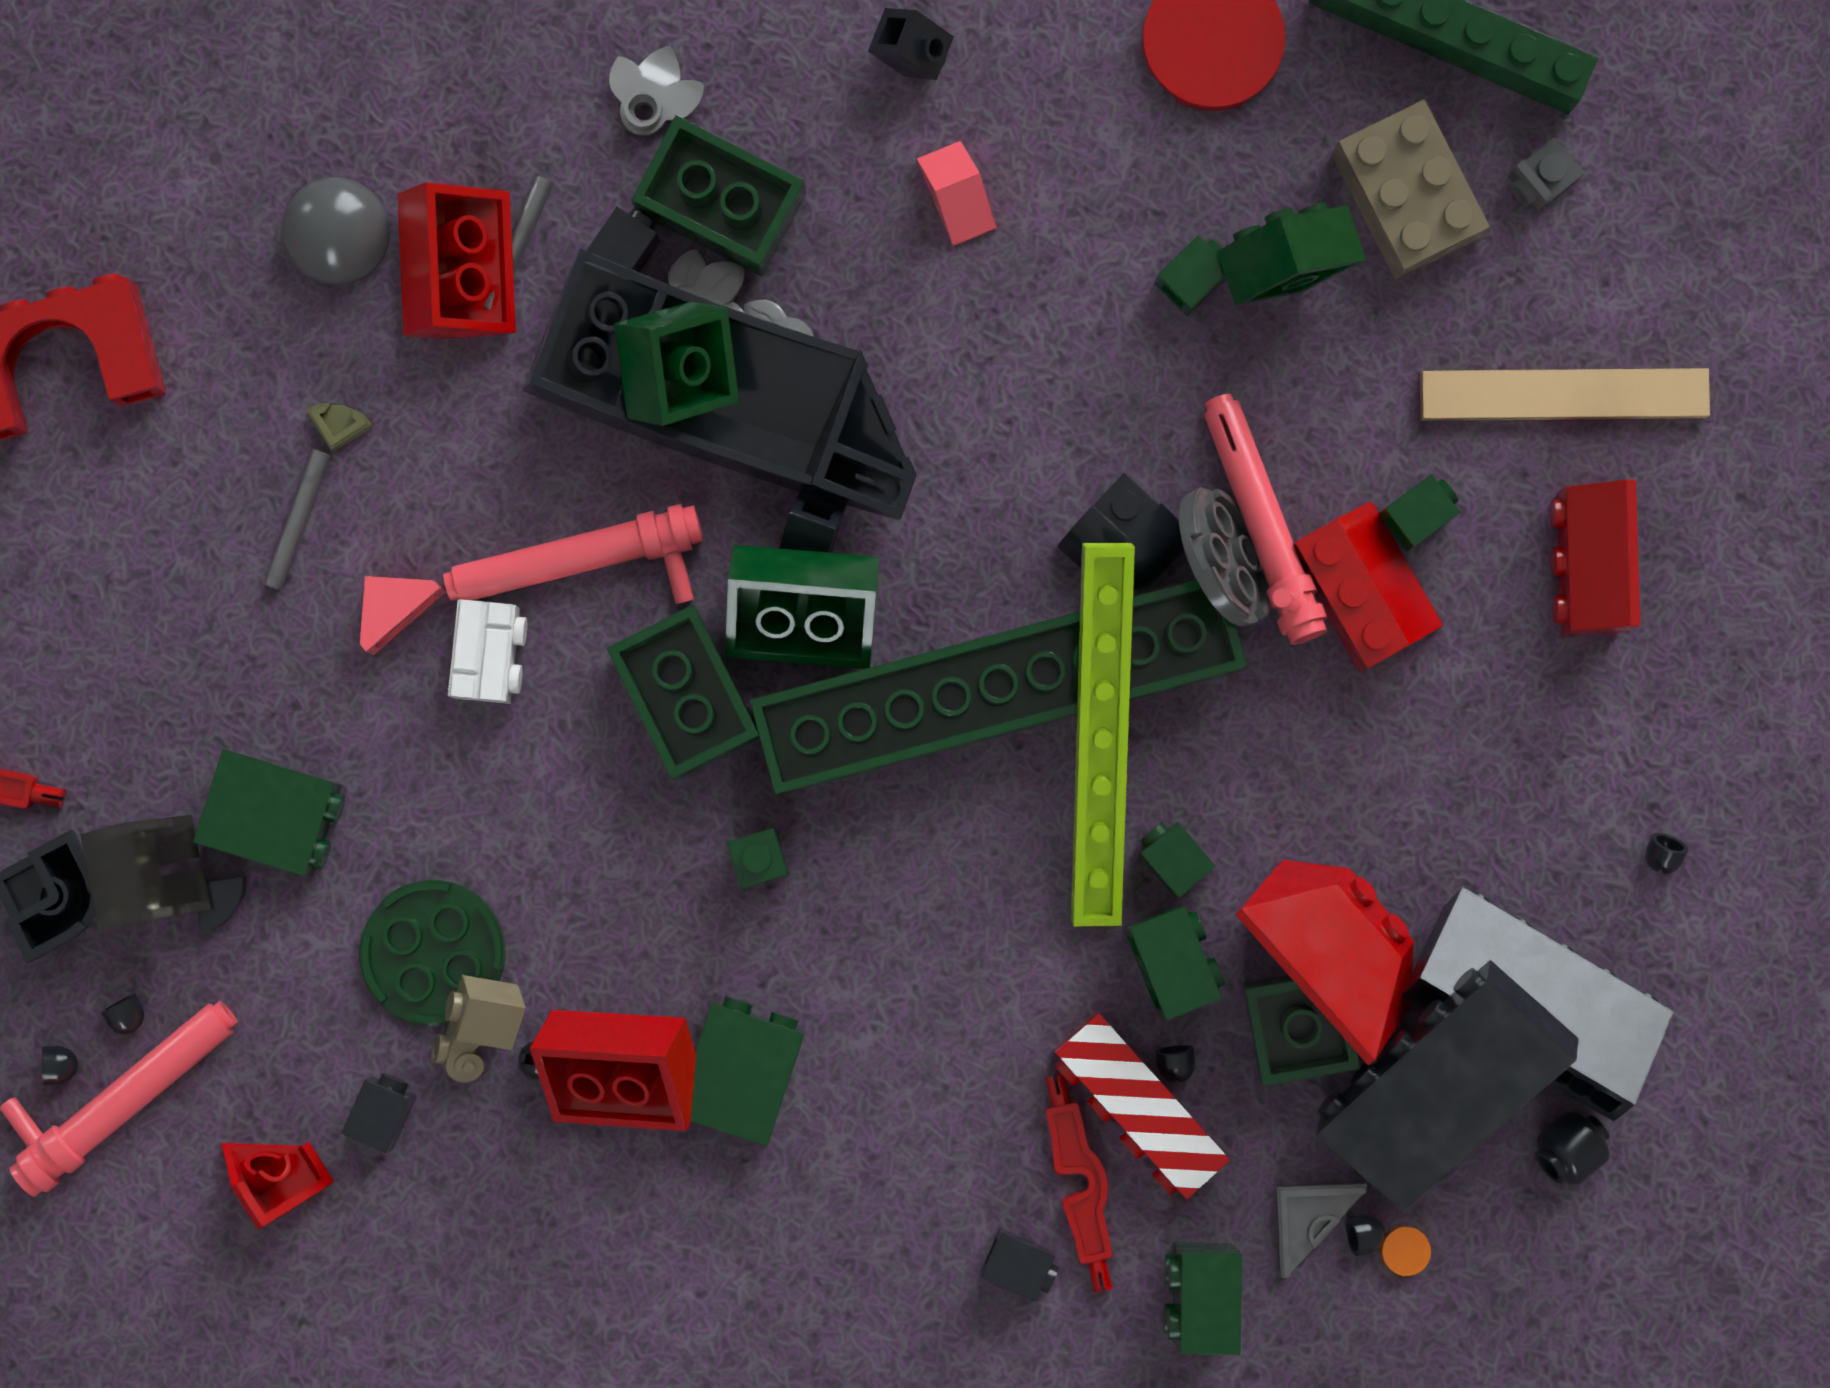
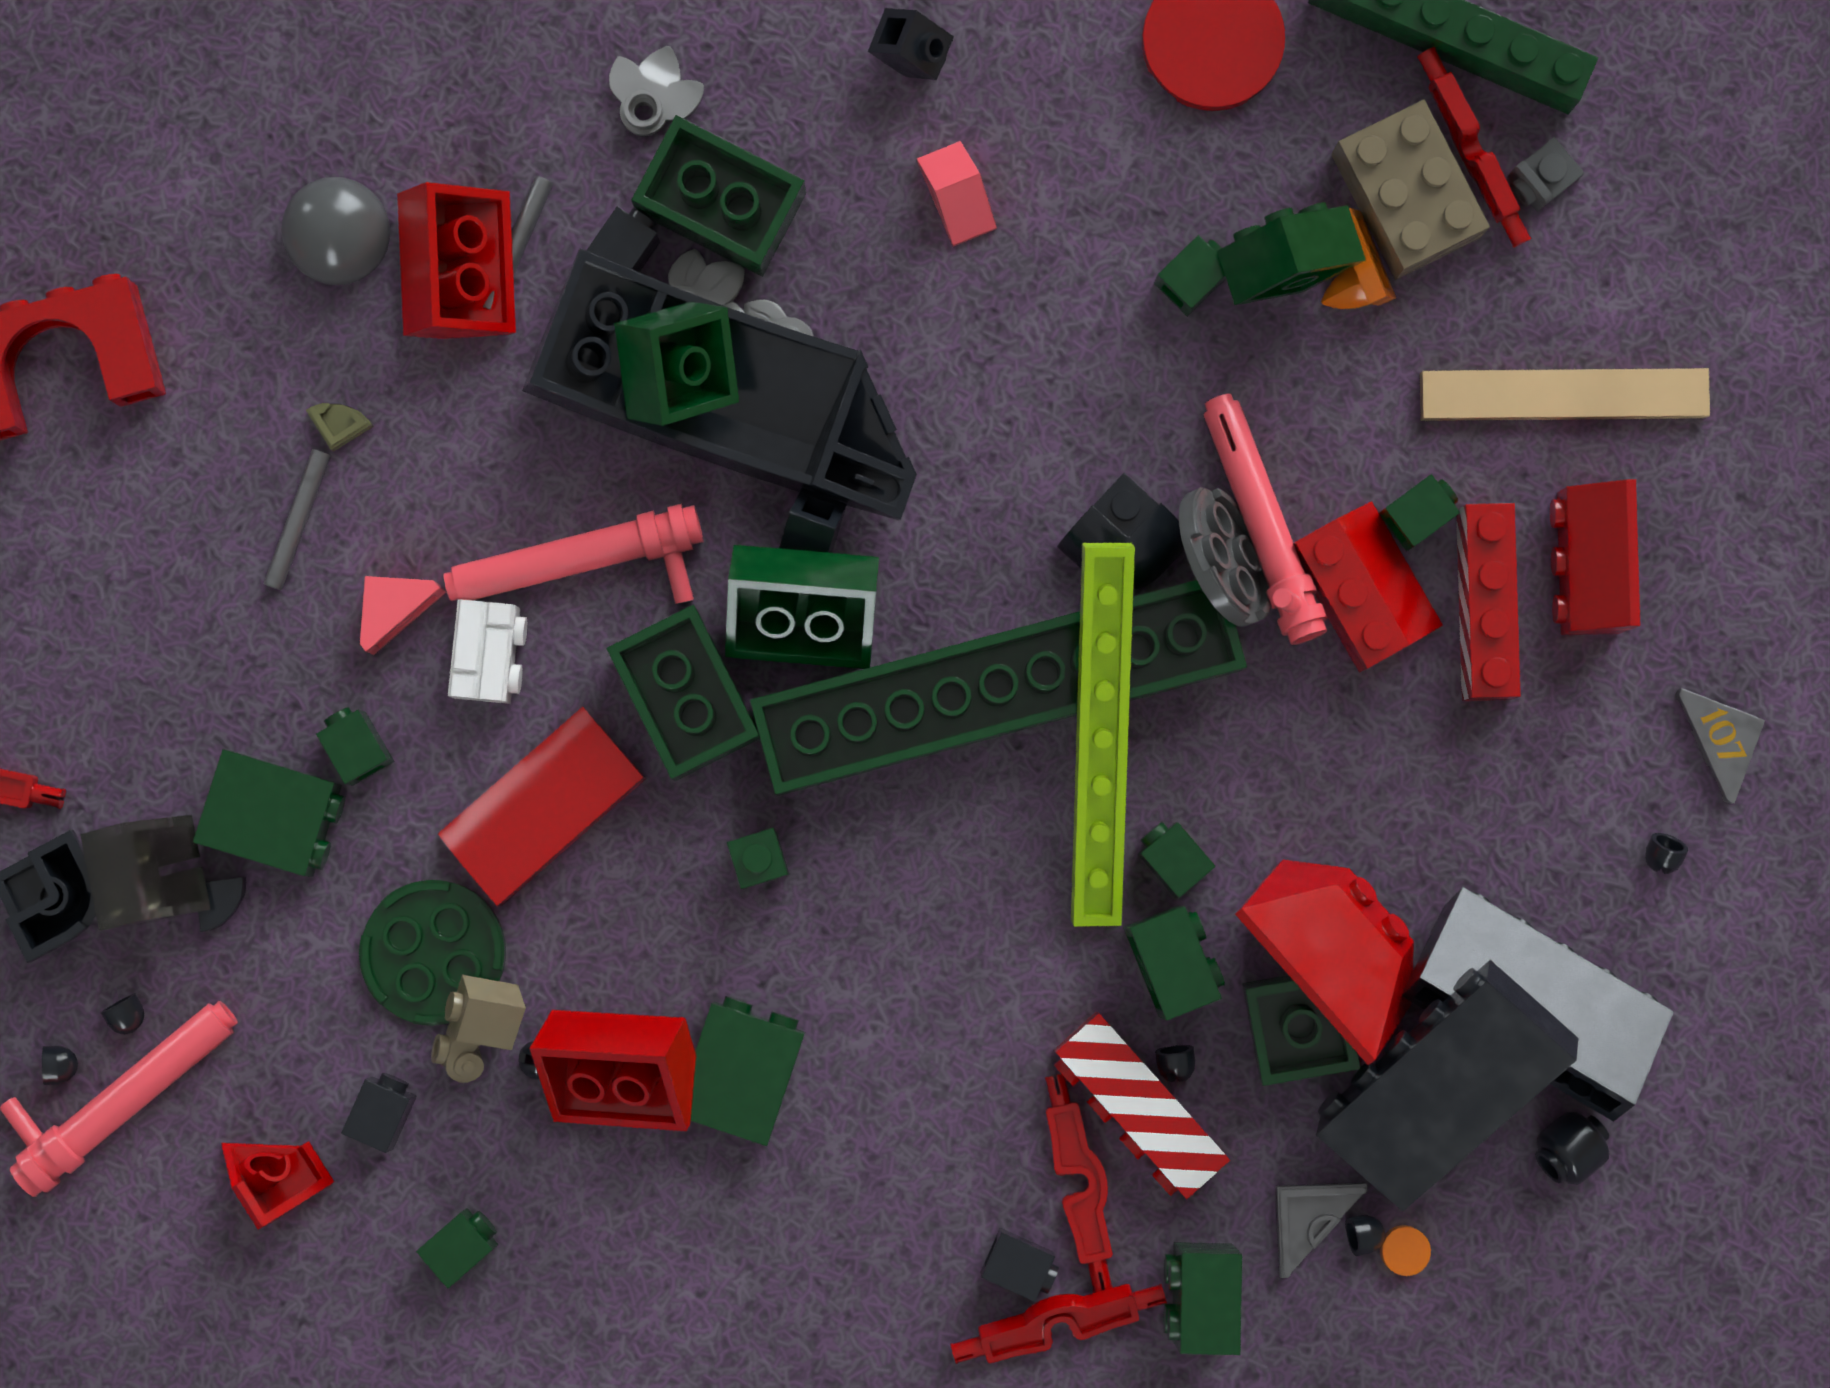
none -> dark green brick [316,707,395,786]
none -> dark green brick [416,1208,499,1289]
none -> red slope [438,707,647,906]
none -> red piece [950,1283,1167,1364]
none -> orange tile [1321,208,1396,309]
none -> red piece [1417,47,1532,248]
none -> red brick [1456,503,1521,701]
none -> flat silver tile [1675,688,1765,804]

